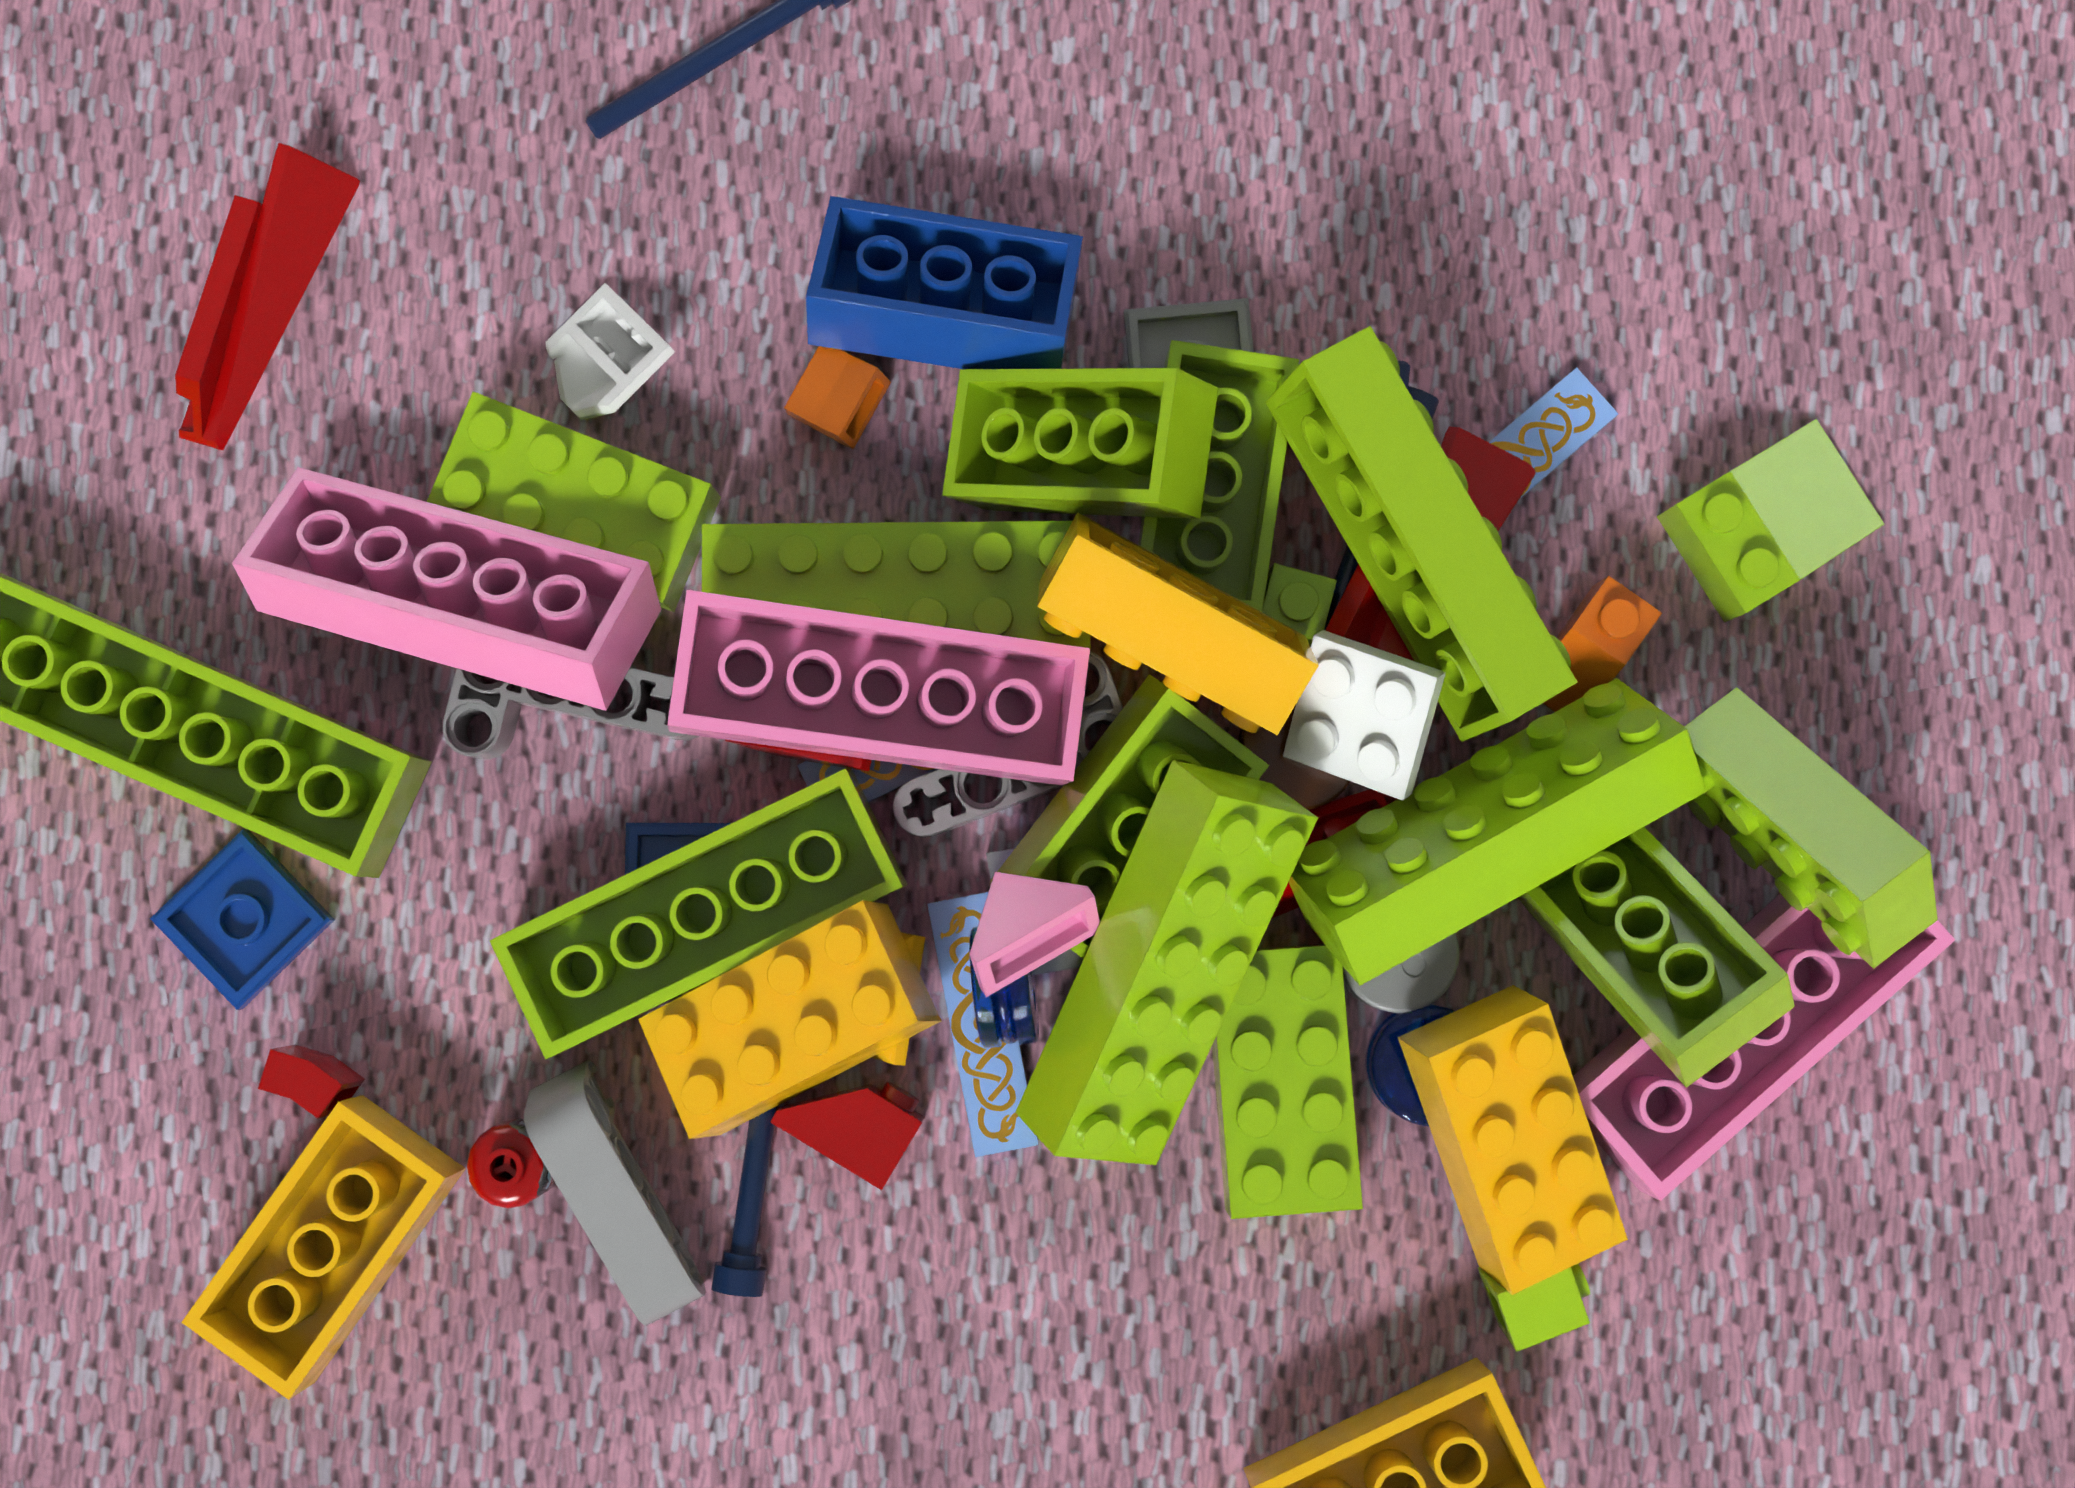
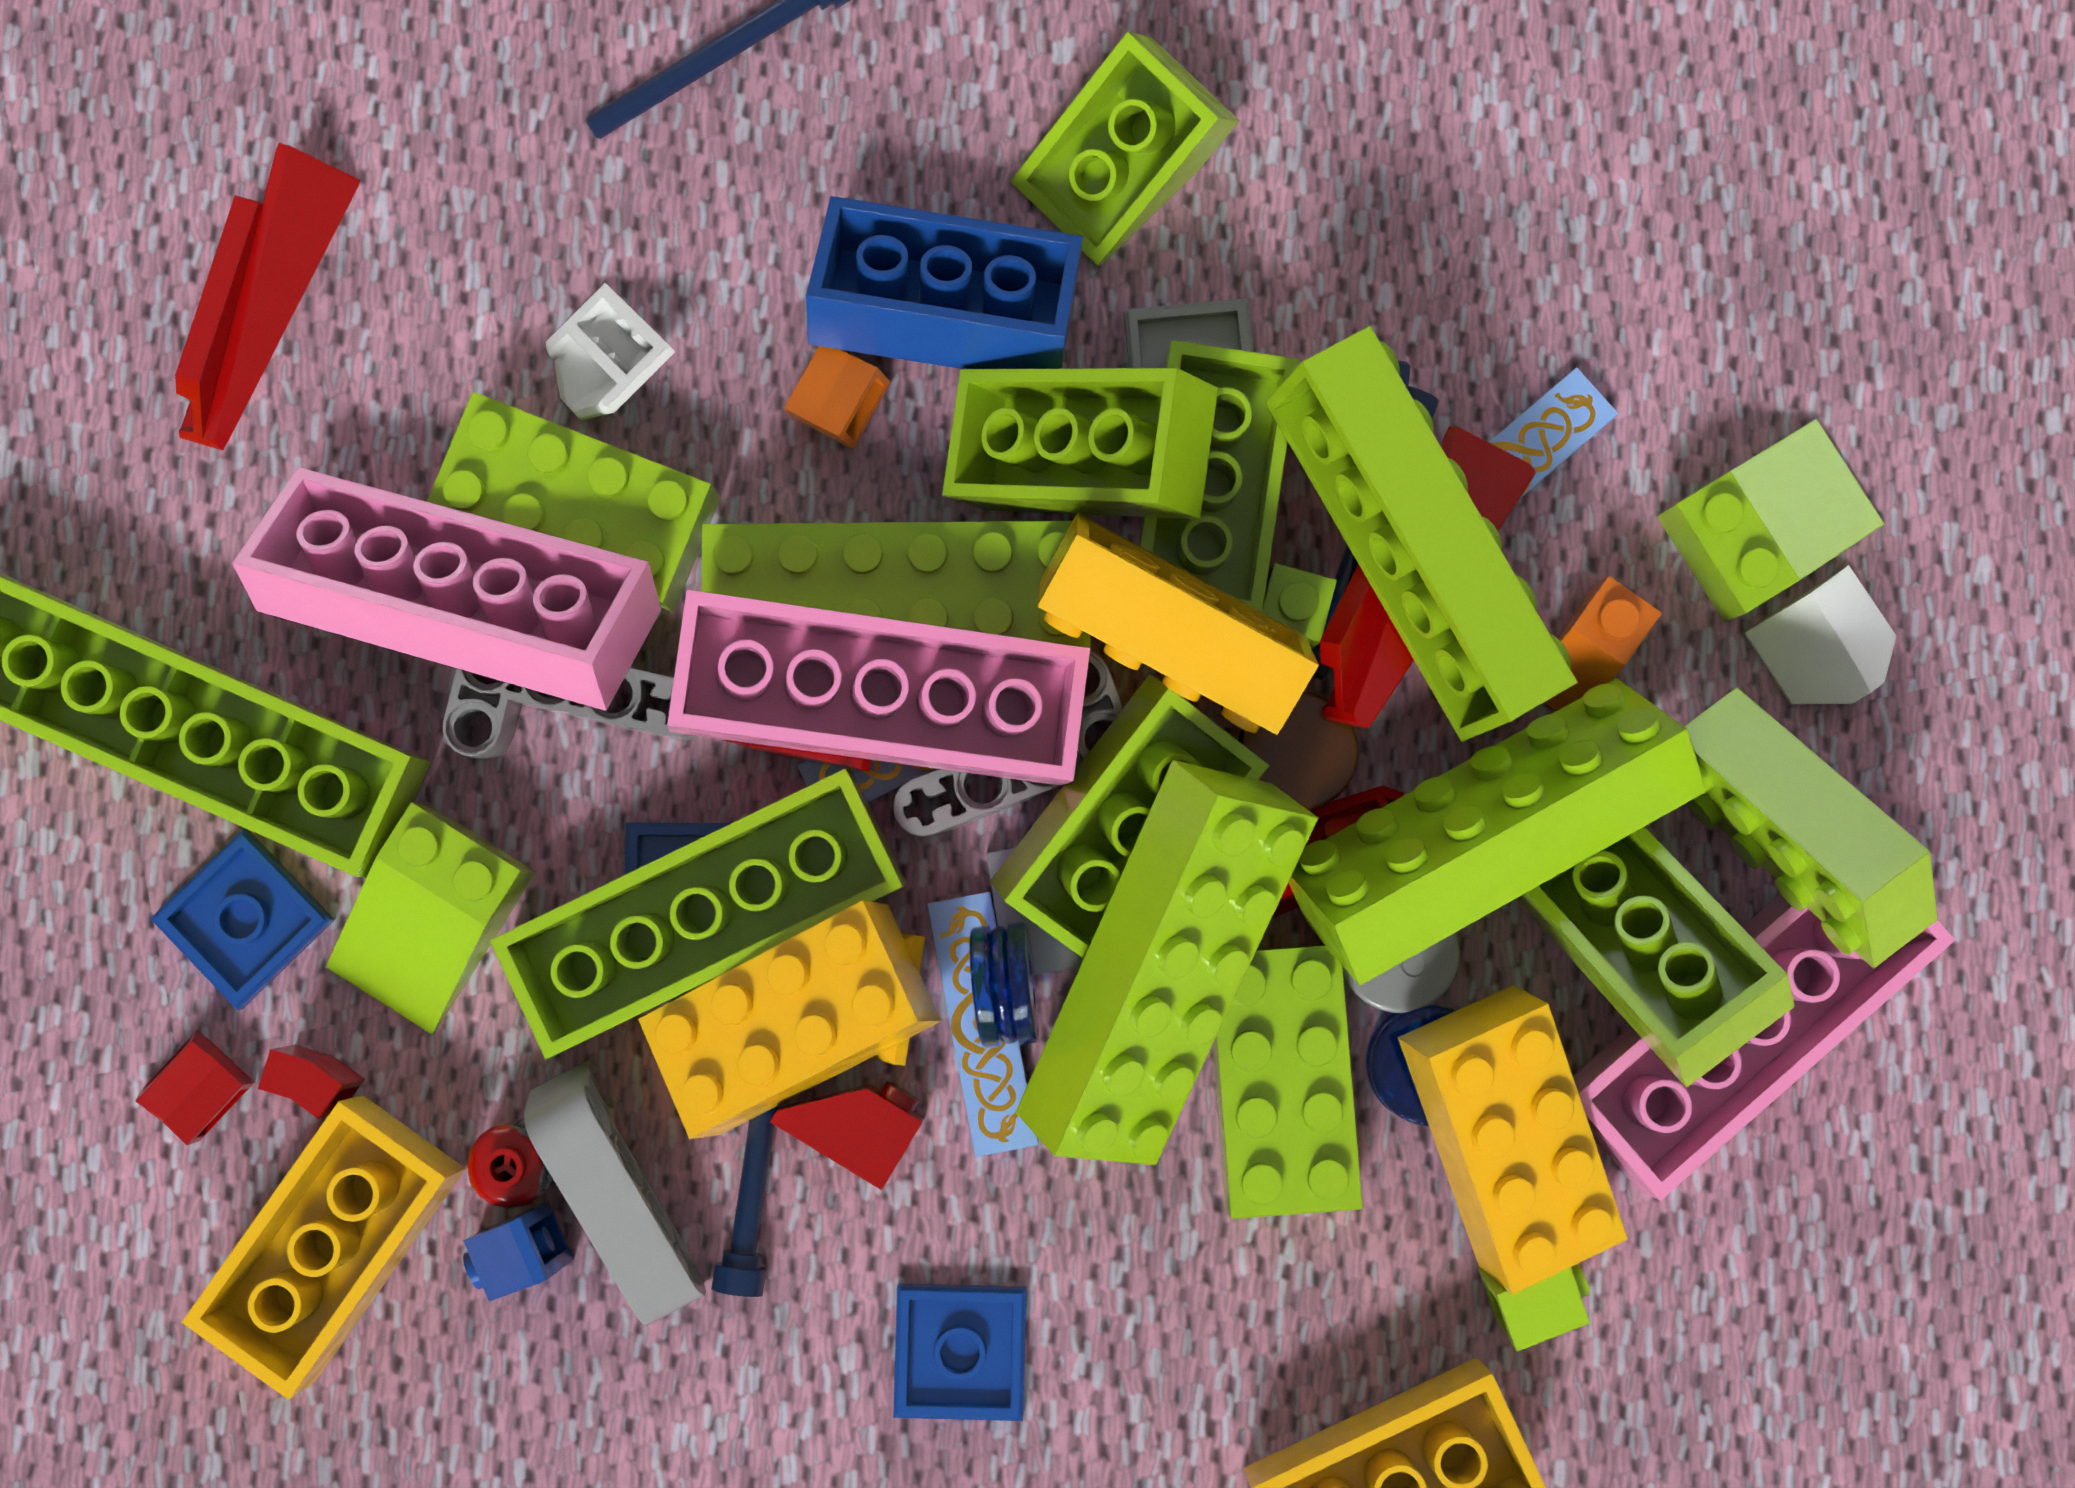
bright pink slope [969,872,1100,997] -> none
white plate [1283,630,1446,801] -> none
none -> red piece [135,1030,255,1145]
none -> lime slope [326,802,537,1035]
none -> blue slope [463,1200,574,1301]
none -> blue tile [893,1283,1026,1421]
none -> lime slope [1010,31,1240,266]
none -> white slope [1743,565,1897,705]

